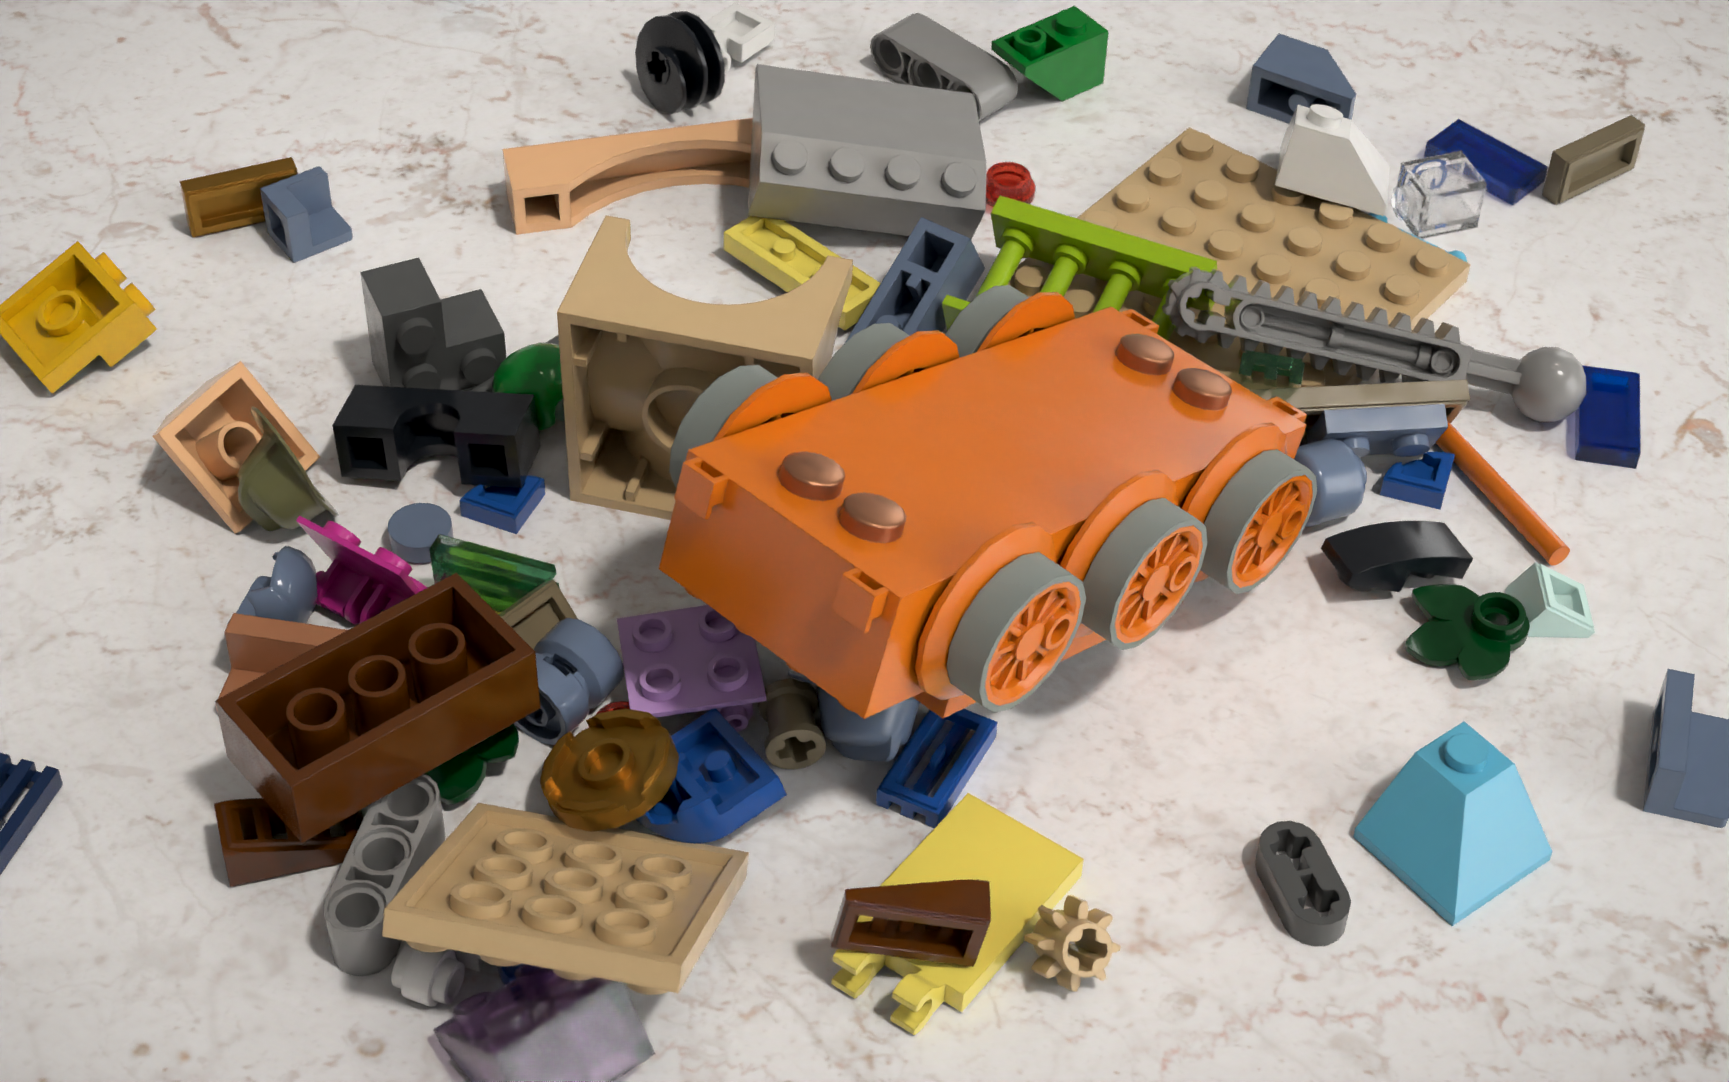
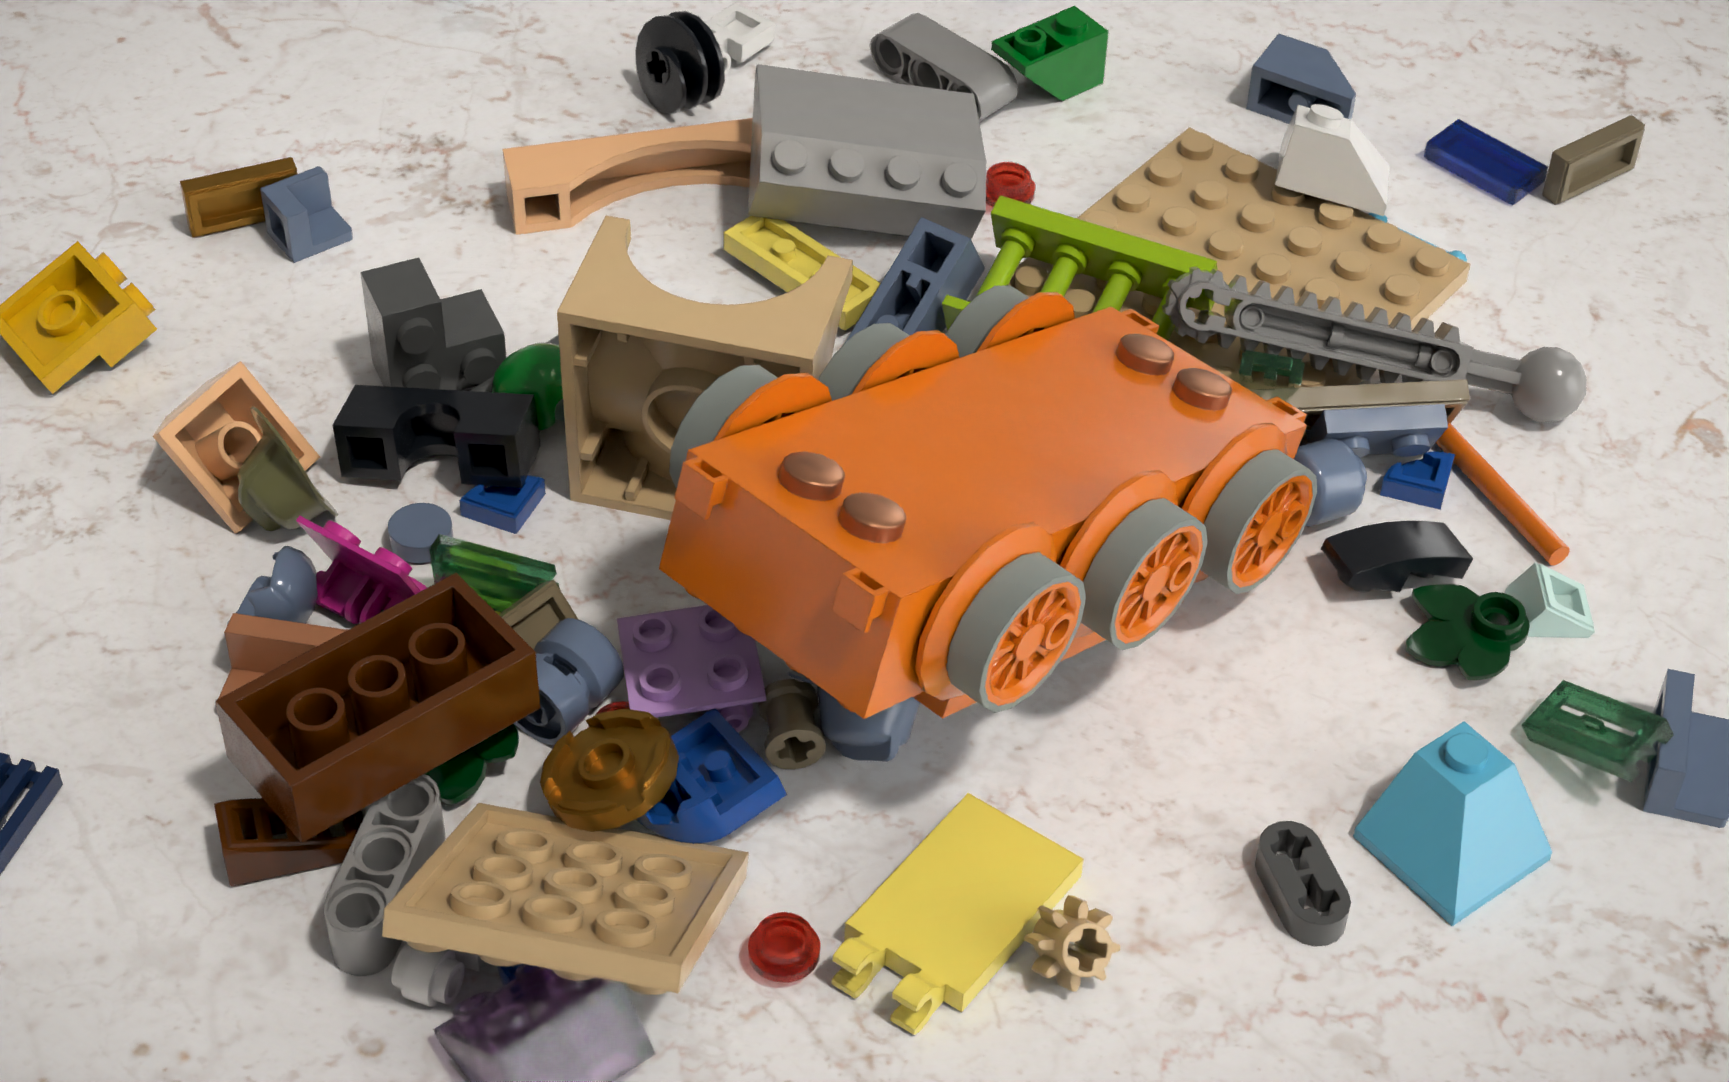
reddish brown slope [831,879,991,967] -> none
blue tile [876,709,997,828] -> none
clear brick [1391,151,1487,239] -> none
clear blue tile [1575,365,1641,469] -> none
none -> clear red plate [748,912,820,983]
none -> clear green tile [1521,680,1674,782]

